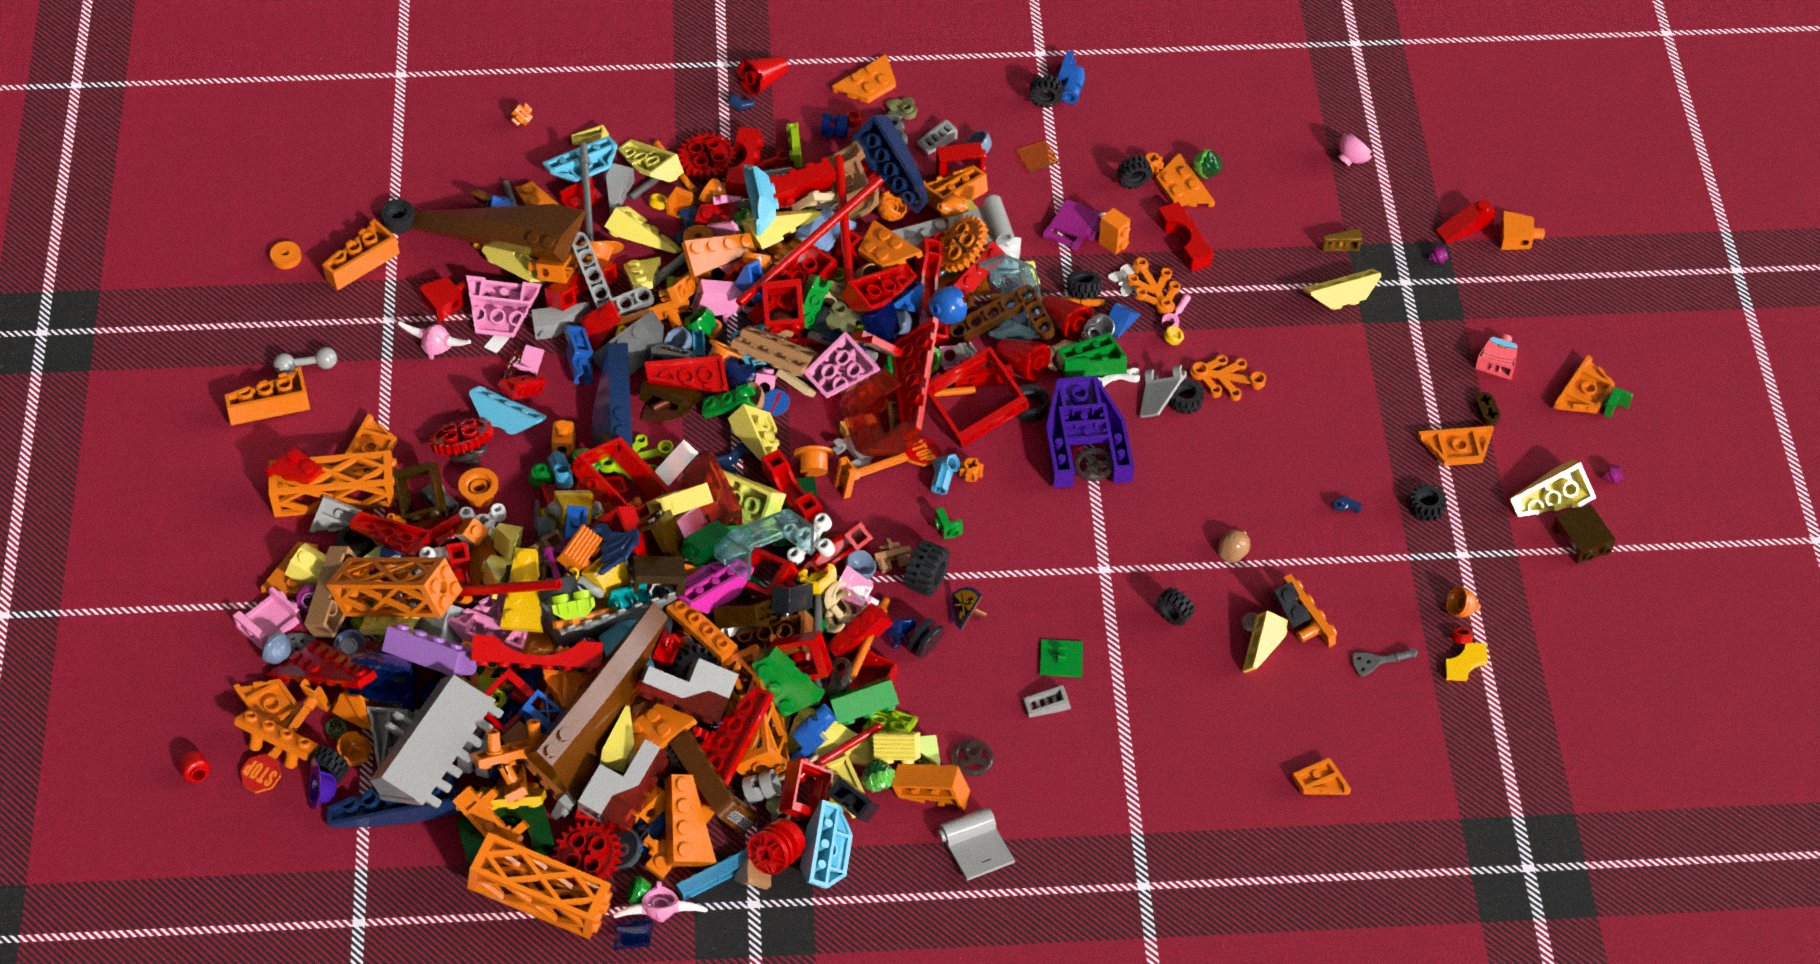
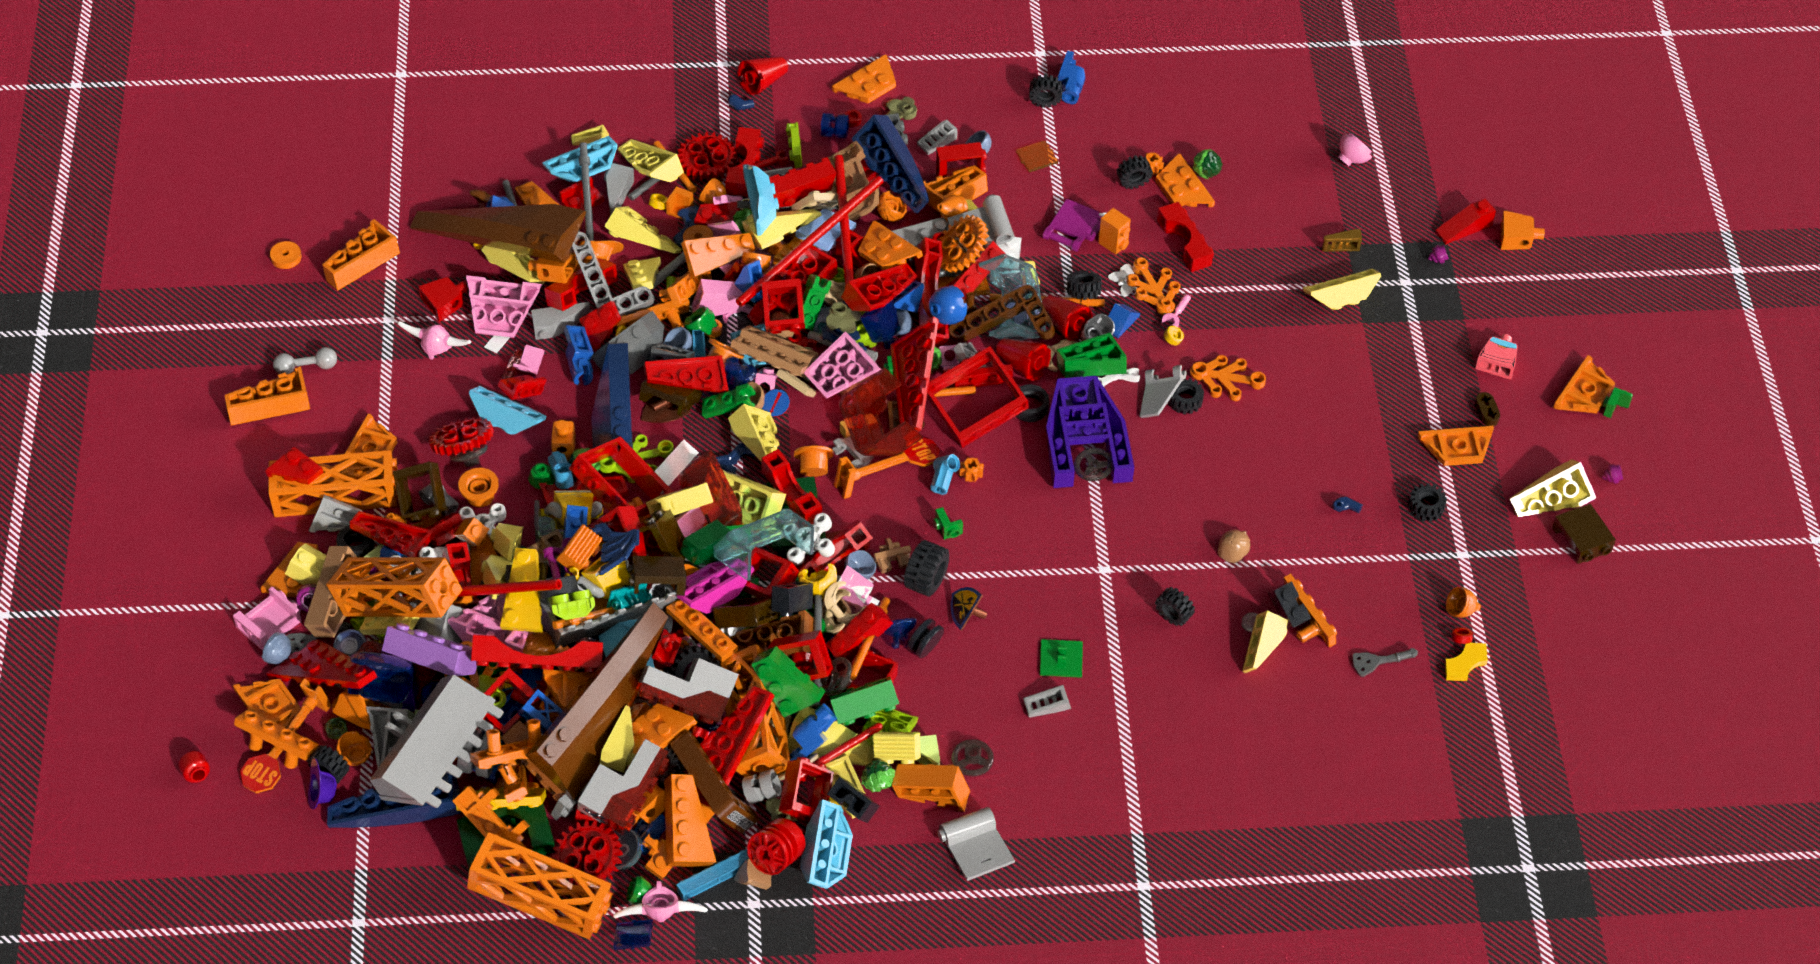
black tyre [380,199,415,234] -> none
orange gear [510,103,533,126] -> none
slope [851,330,903,357] -> none
orange wing [1292,757,1351,795] -> none

